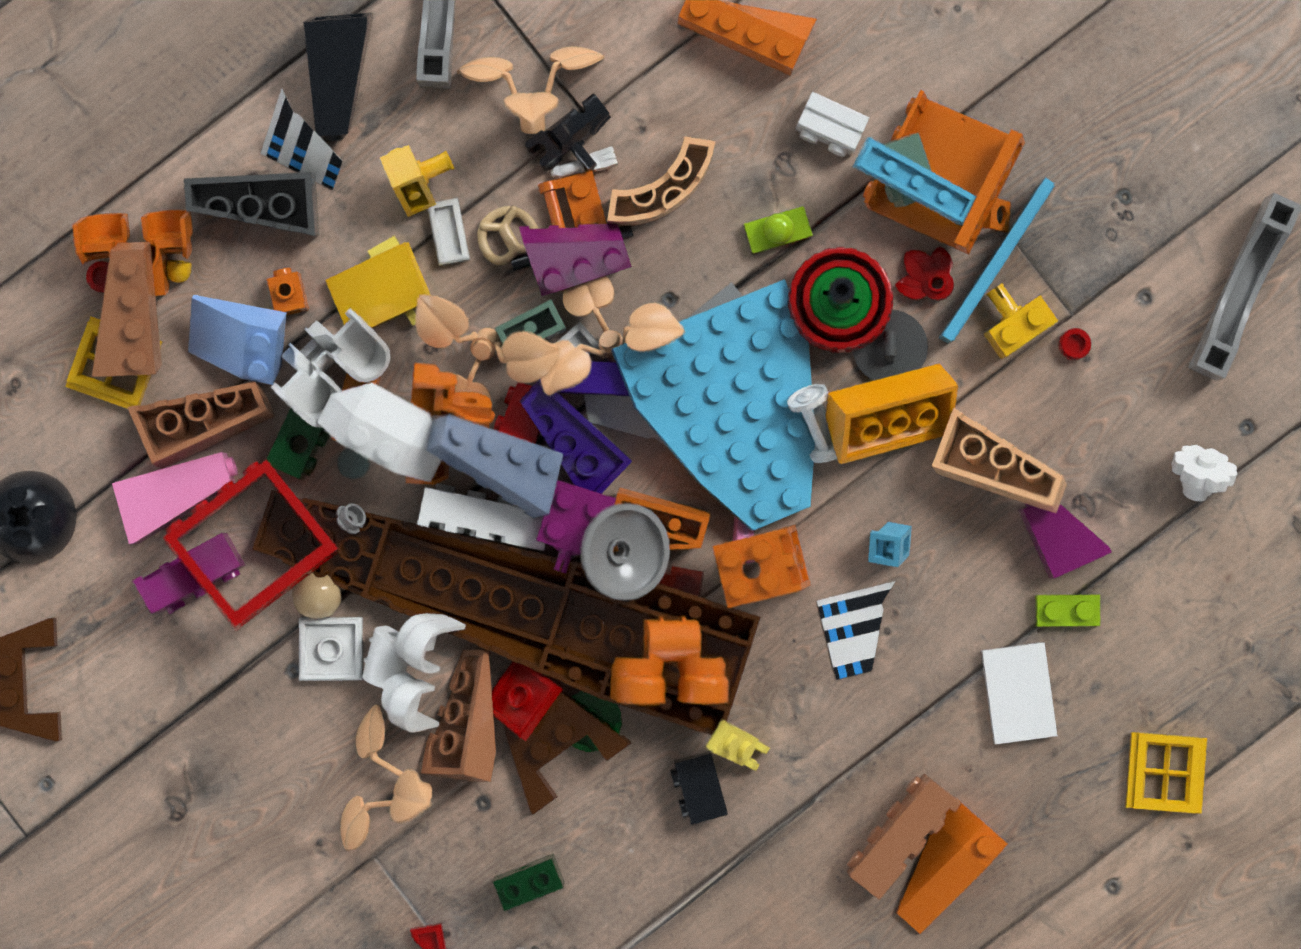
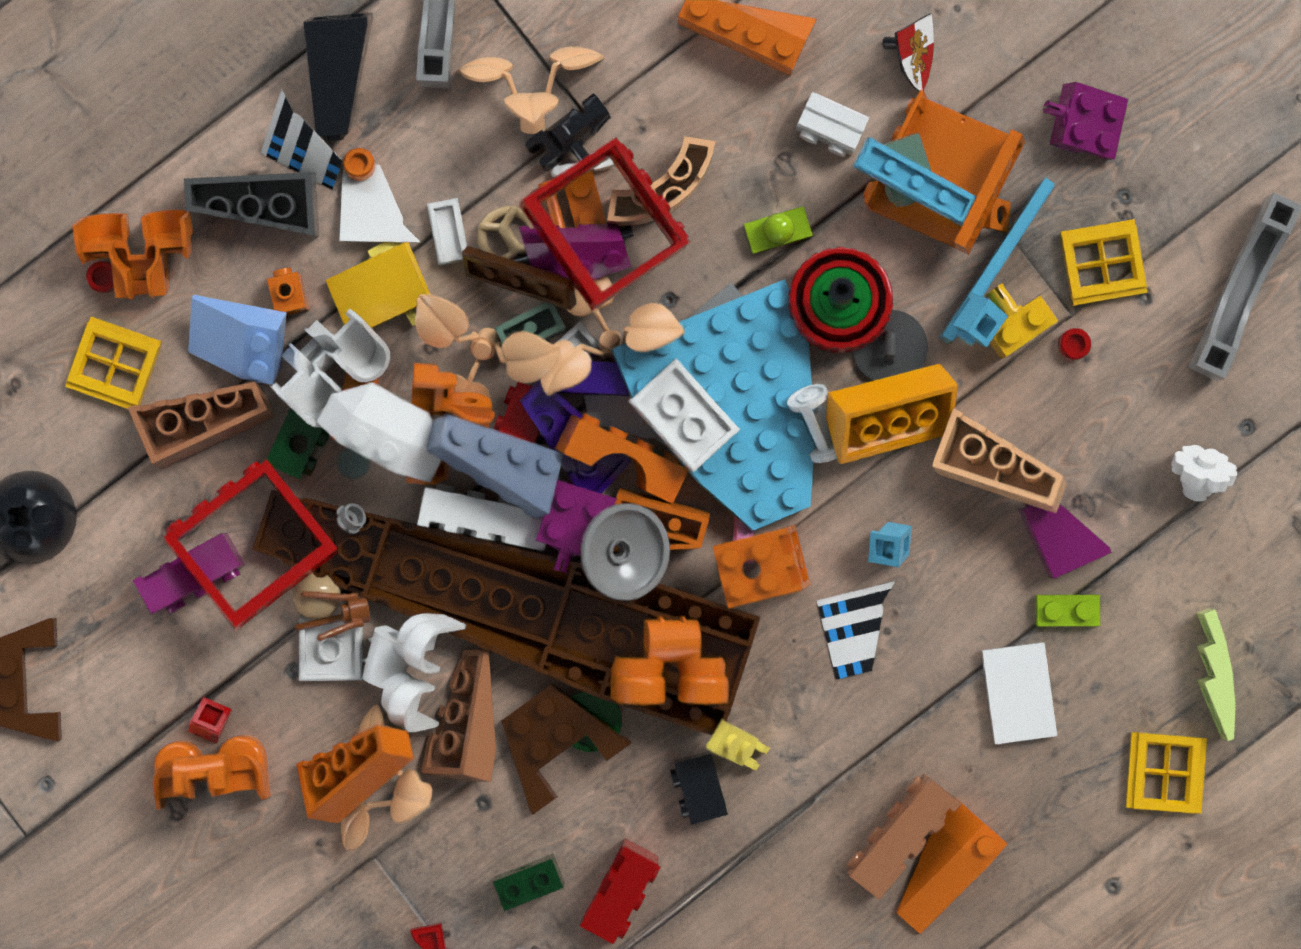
nougat wedge [92,242,162,377] -> none
bright pink slope [112,452,238,544] -> none
yellow hinge [166,260,192,283] -> none
yellow brick [380,145,455,217] -> none
red tile [492,661,563,741] -> none
clear red plate [659,566,705,597] -> none
red plate [895,246,954,301] -> none
none -> orange piece [152,734,271,810]
none -> red slope [189,697,232,744]
none -> dark orange plant [295,591,370,641]
none -> orange wedge [296,725,414,824]
none -> white sticker [339,164,420,242]
none -> orange tile [343,148,375,181]
none -> reddish brown tile [461,246,577,310]
none -> red window [519,137,690,311]
none -> orange arch [555,413,688,504]
none -> red wedge [580,838,661,944]
none -> white tile [628,359,740,472]
none -> shield [882,14,934,92]
none -> medium azure brick [953,292,1008,347]
none -> magenta plate [1043,82,1128,160]
none -> yellow piece [1060,219,1147,306]
none -> yellowish green slope [1197,608,1236,741]

